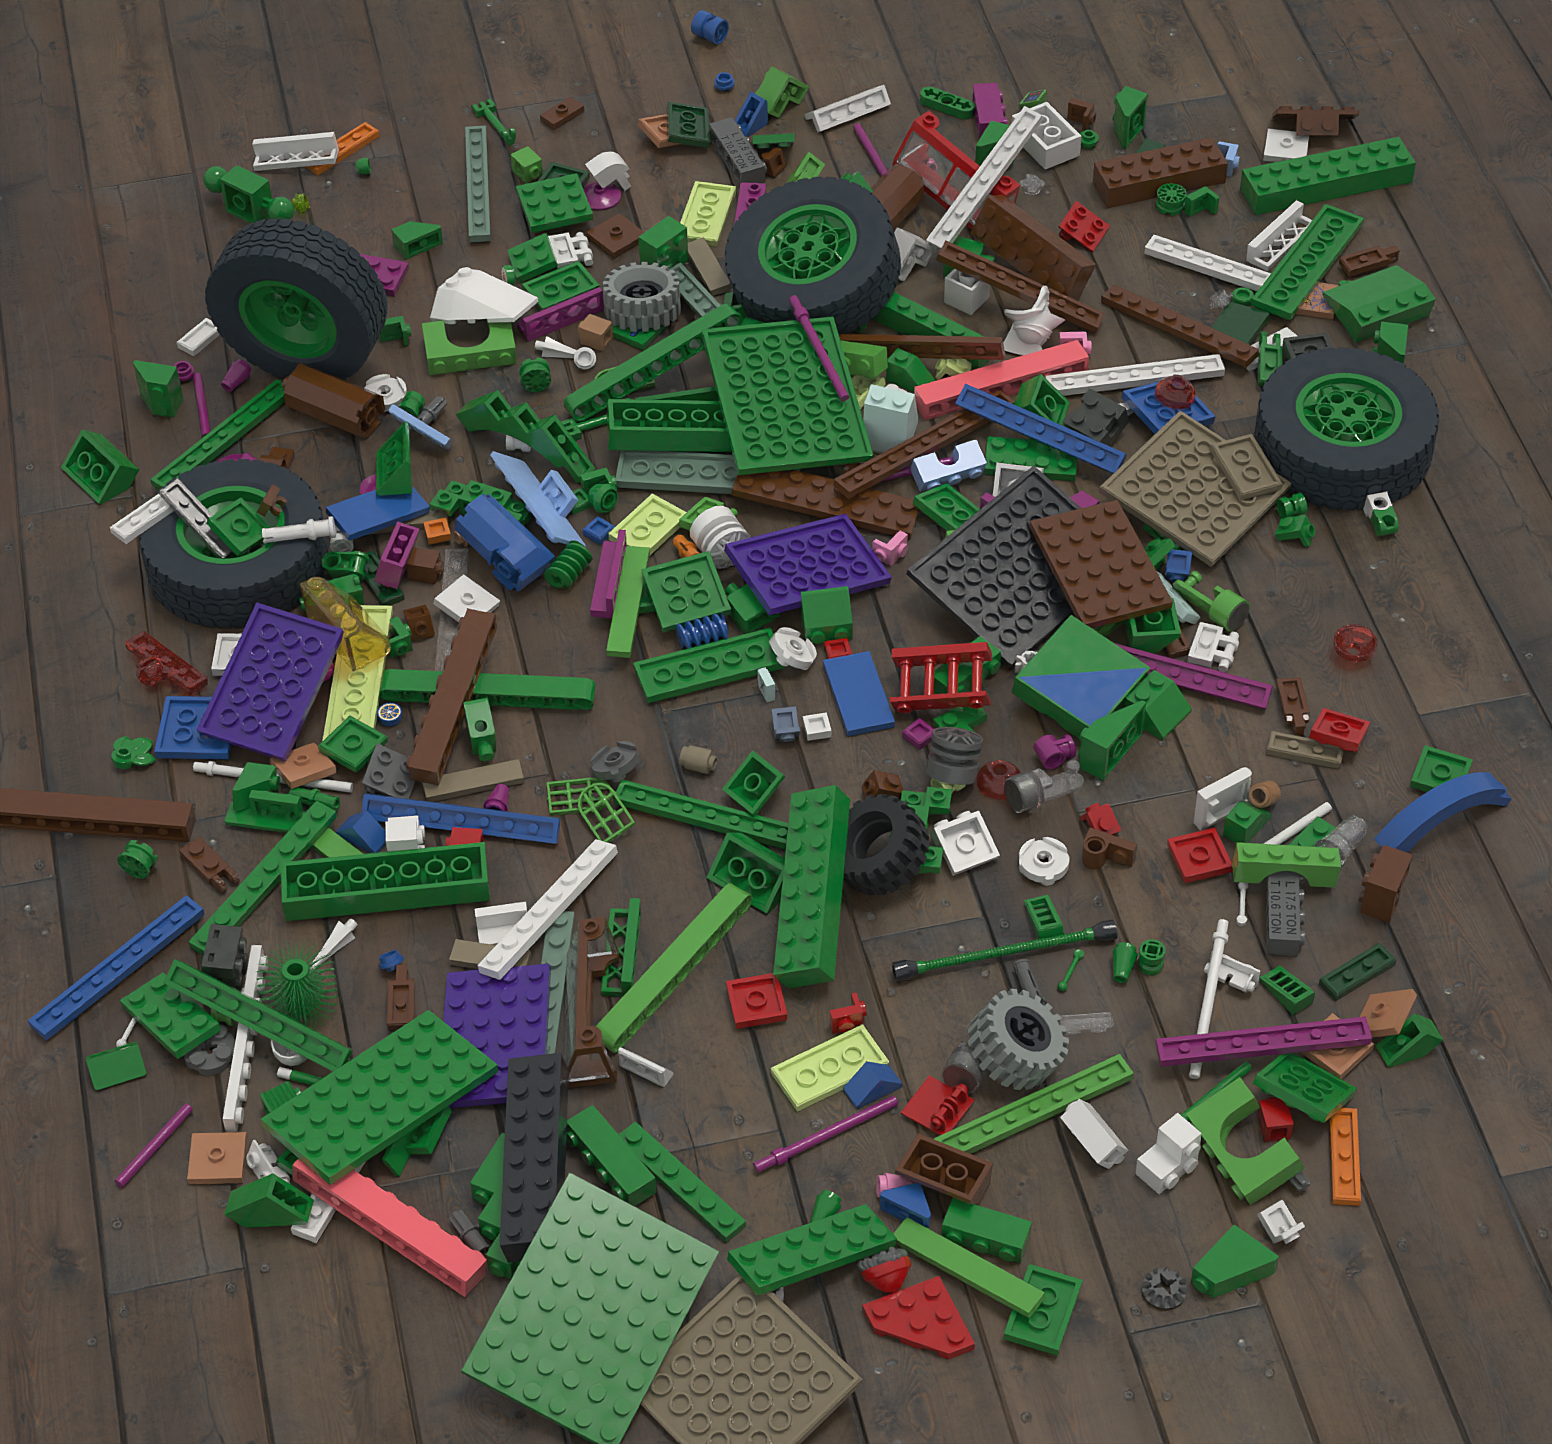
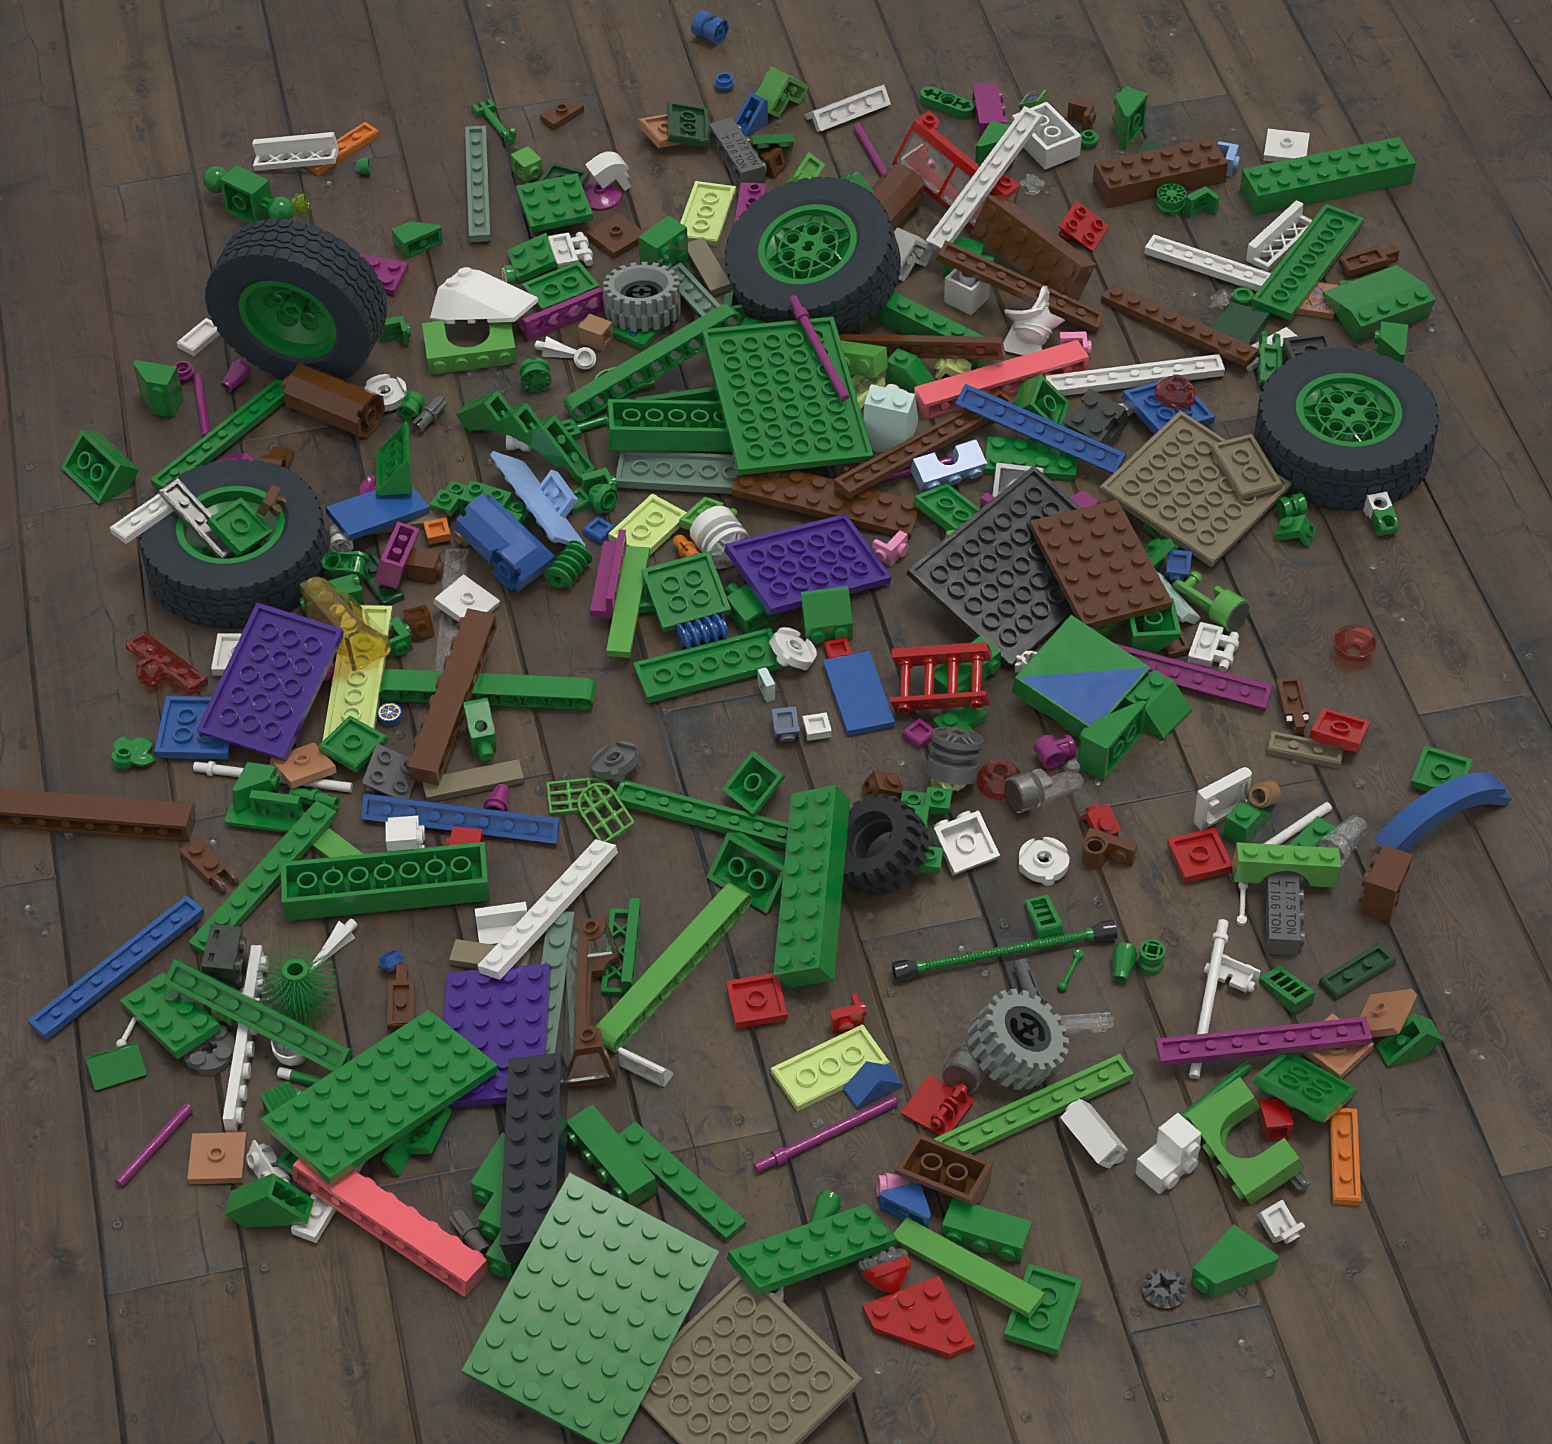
green wheel [117,840,158,879] -> none
white pin [262,516,336,544] -> none
blue slope [335,811,386,853] -> none
light blue tile [388,404,452,450] -> none
dark tan brick [679,745,718,774] -> none
reddish brown bracket [1272,106,1359,136] -> none

